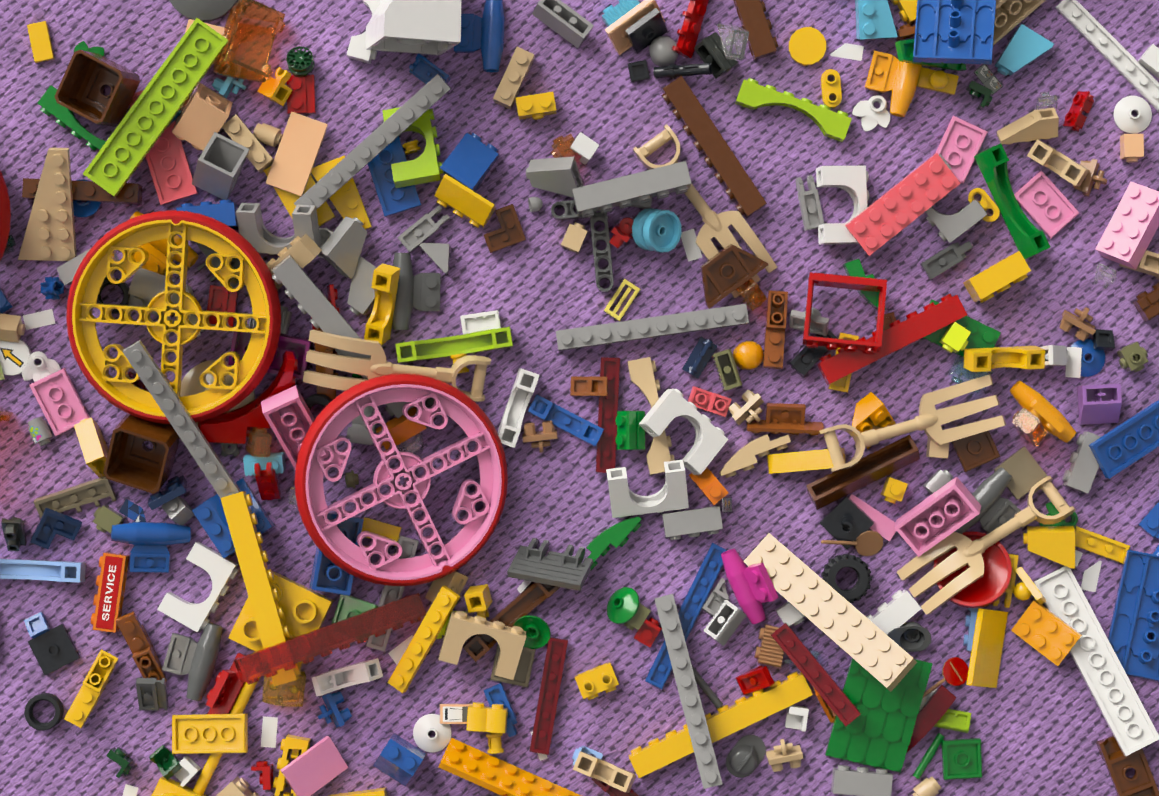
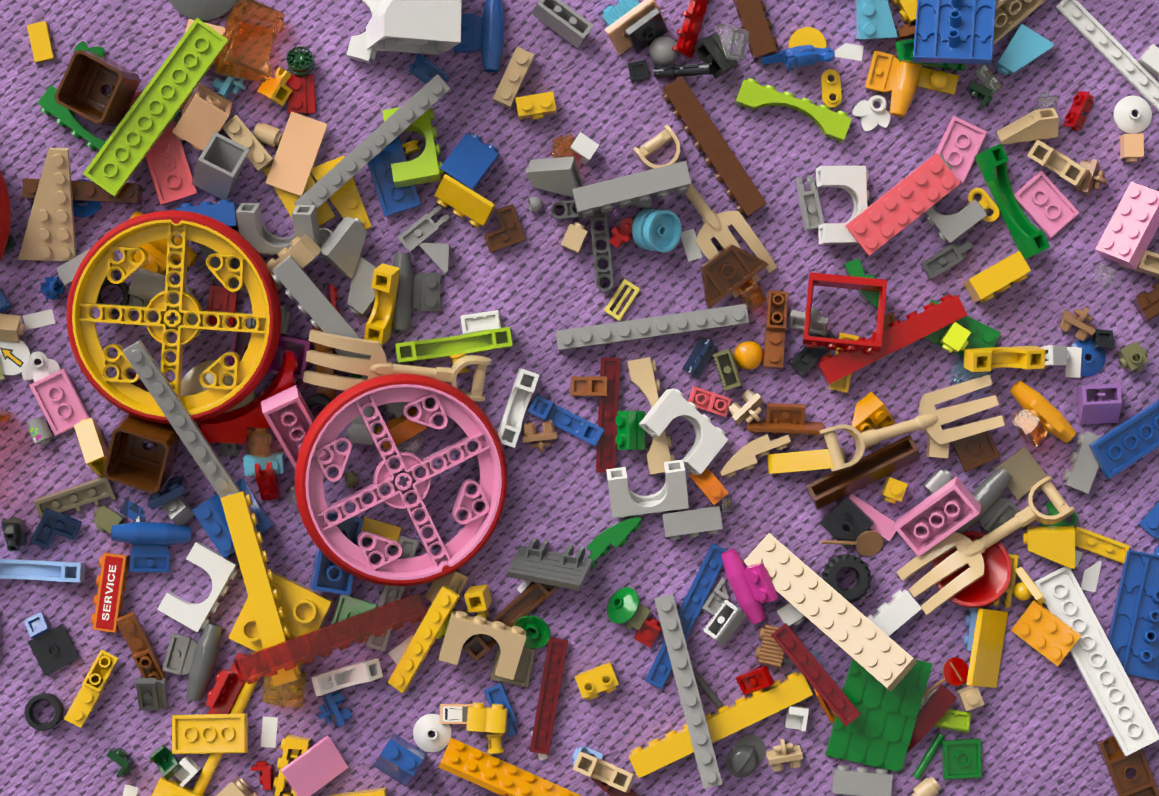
dark grey piece [887,622,932,652] -> none
none -> blue animal [762,45,835,71]
none -> tan brick [956,686,985,712]

